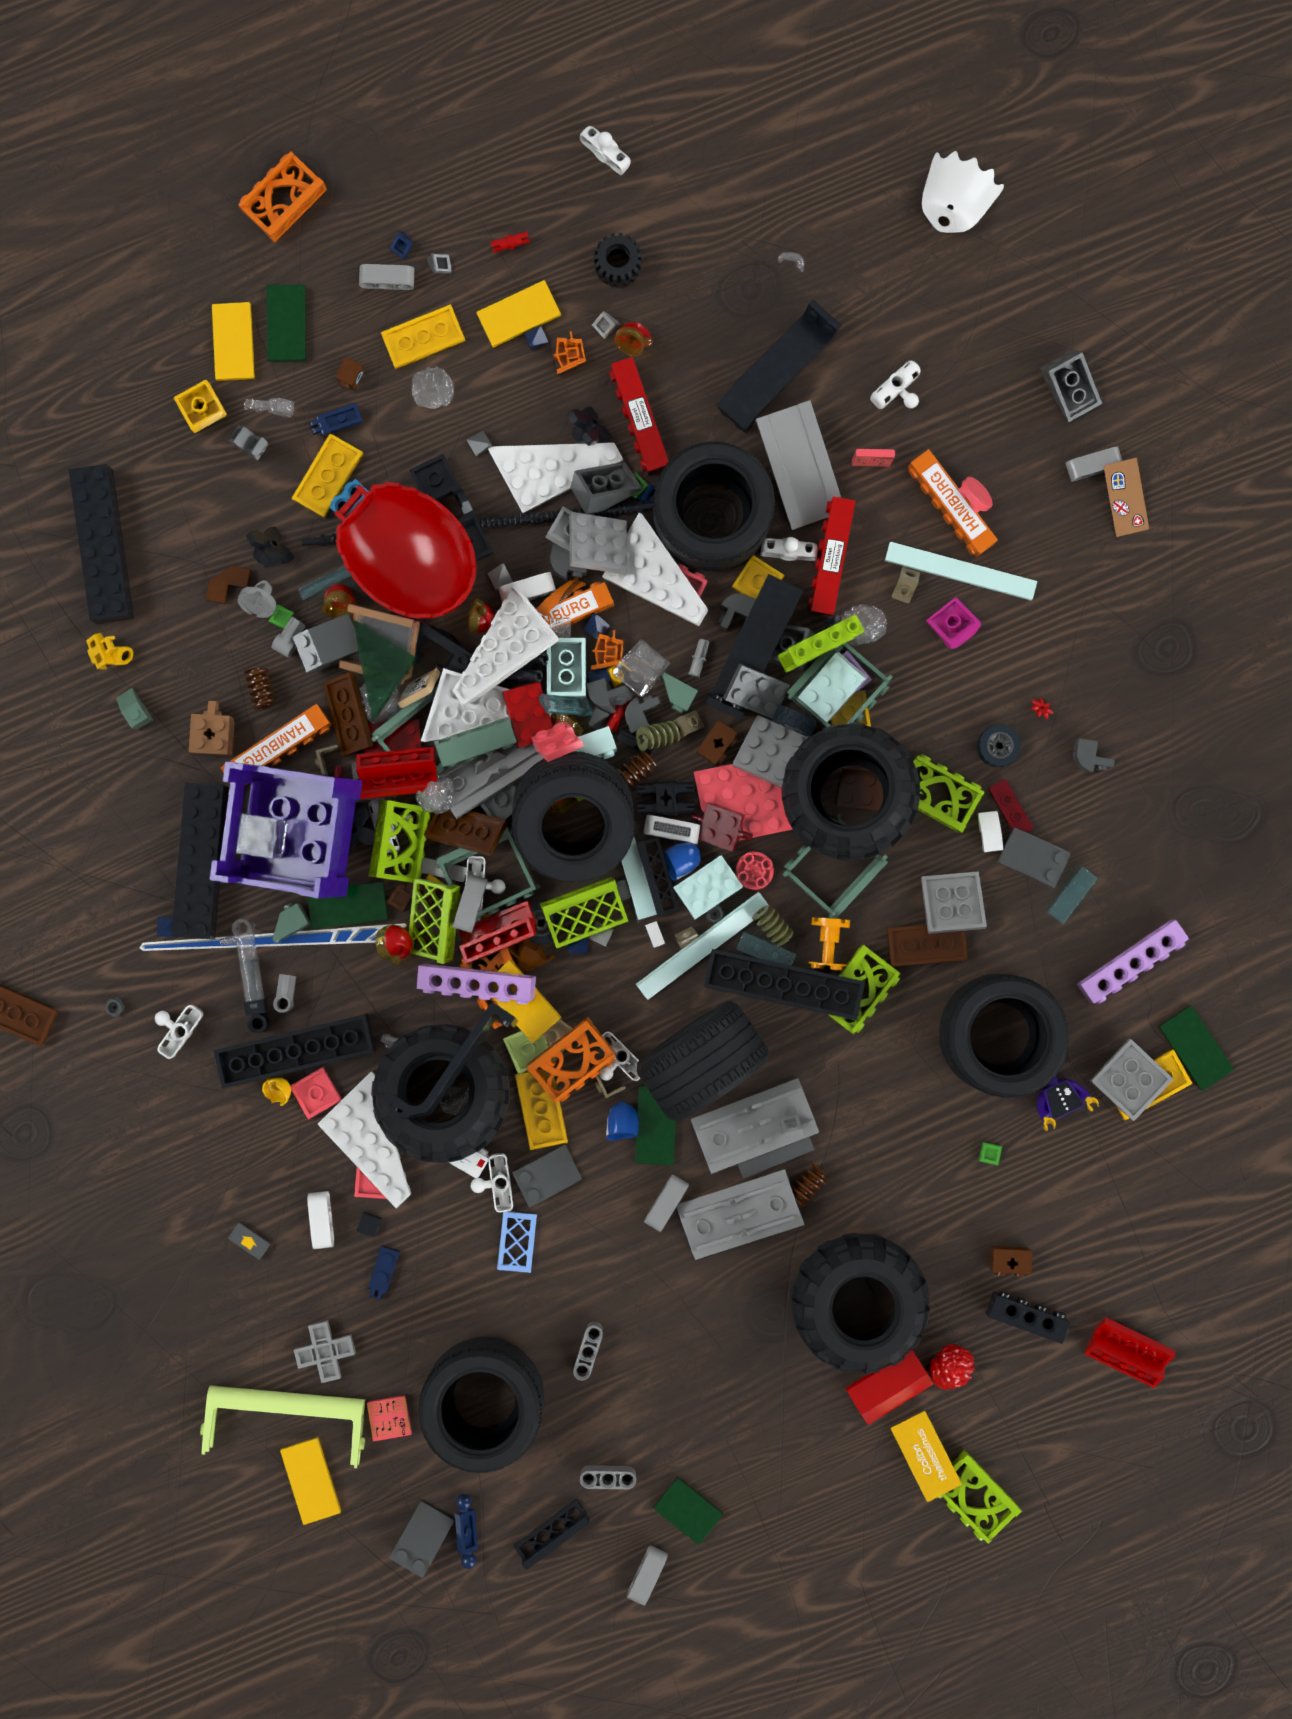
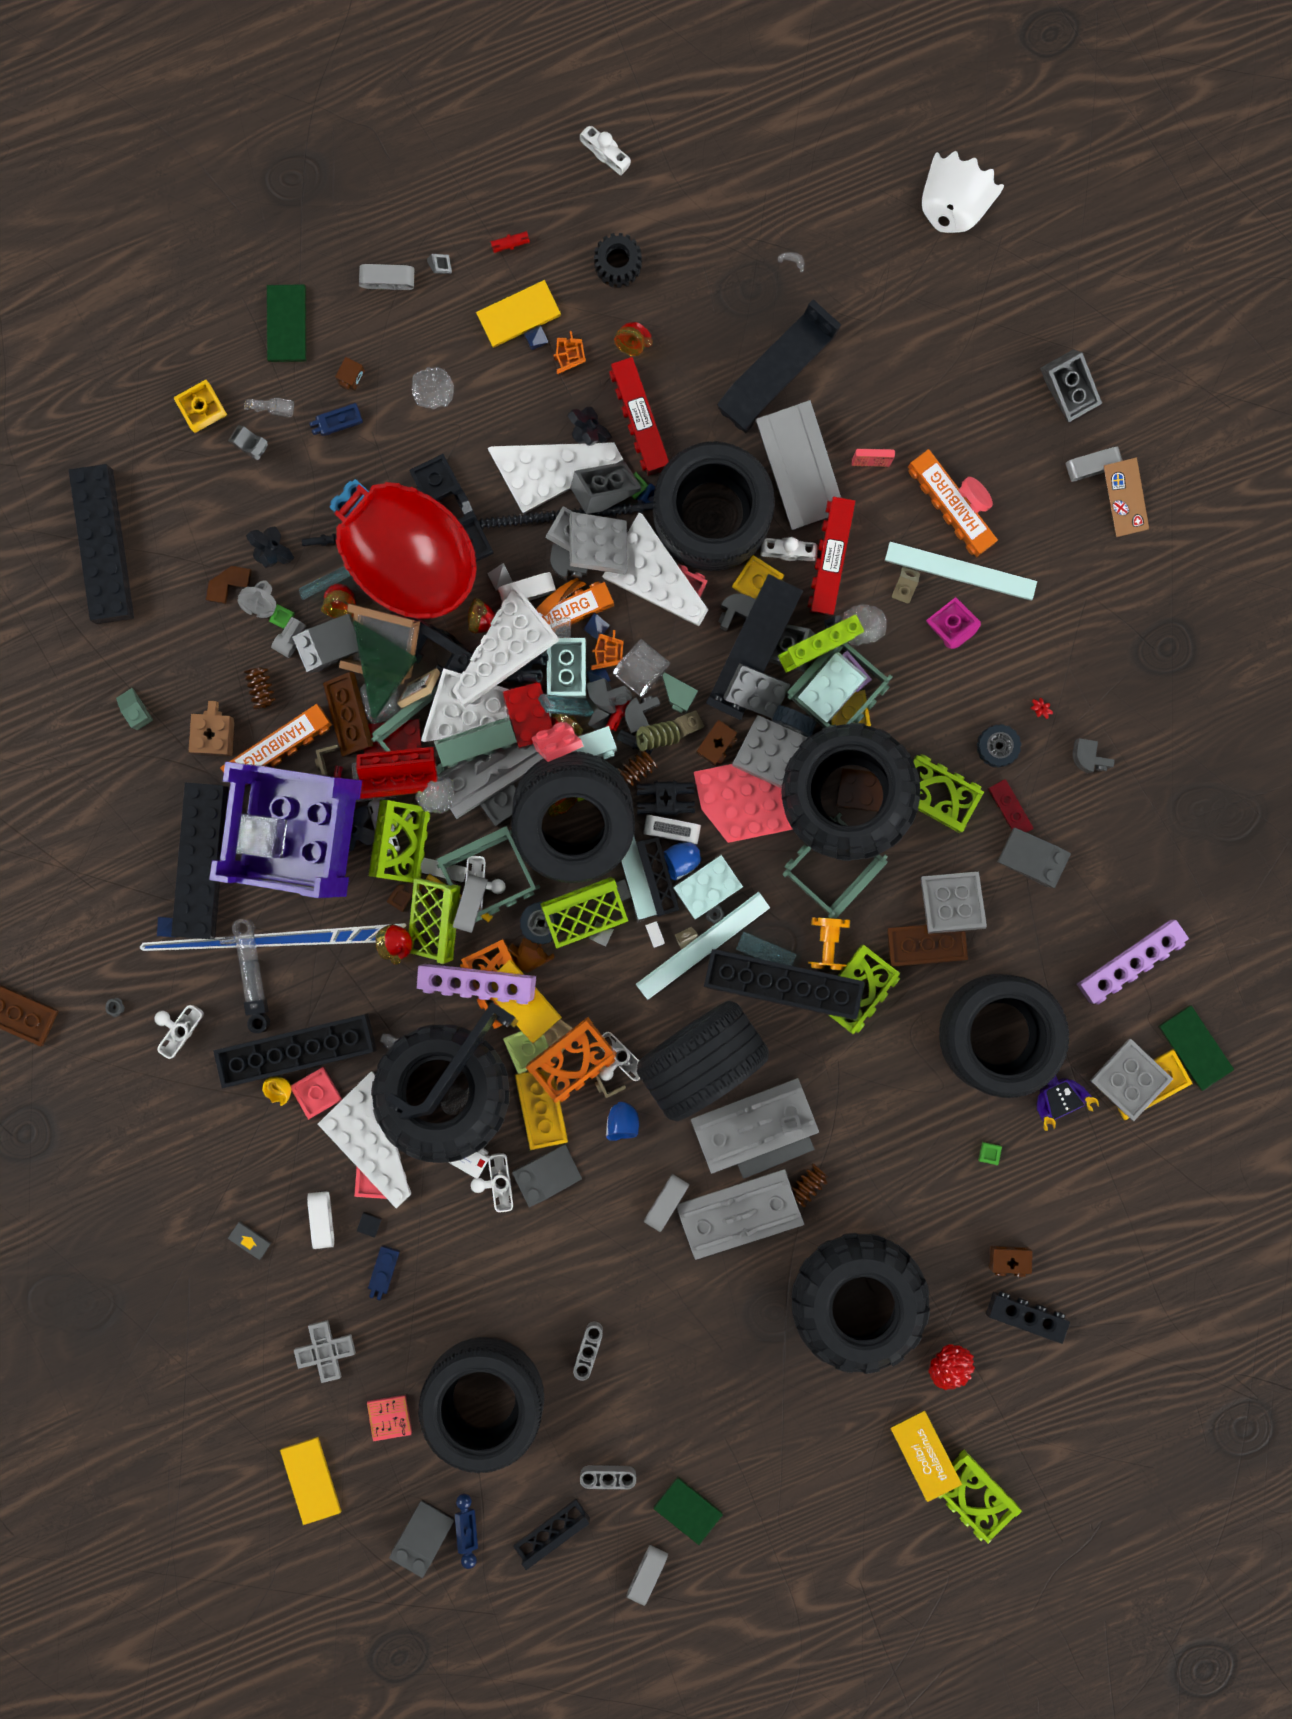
yellow piece [86,633,133,670] -> none
yellowish green piece [200,1385,365,1468] -> none
yellow tile [212,302,255,381] -> none
orange fence [238,151,327,243] -> none
sand green slope [273,902,311,943] -> none
light grey piece [273,974,297,1013] -> none
yellow tile [292,433,364,518] -> none
dark green tile [307,882,388,929] -> none
yellow tile [381,304,465,369] -> none
dark blue slope [389,231,414,260] -> none
reddish brown plate [424,803,508,856] -> none
red slope [459,901,536,964] -> none
dark grey slope [467,431,492,456] -> none
light blue window [497,1211,537,1273] -> none
dark blue slope [568,935,588,953] -> none
light grey slope [592,311,620,339] -> none
yellow plate [606,665,625,687] -> none
dark green tile [635,1086,676,1165] -> none
light grey axle [688,639,710,678] -> none
dark red plate [691,803,753,852] -> none
coral tile [735,852,774,890] -> none
olive piece [752,905,793,947] -> none
red slope [845,1349,934,1425] -> none
white piece [870,361,920,409] -> none
white slope [978,811,1003,852] -> none
clear light blue tile [1047,867,1098,924] -> none
red slope [1084,1317,1176,1388] -> none

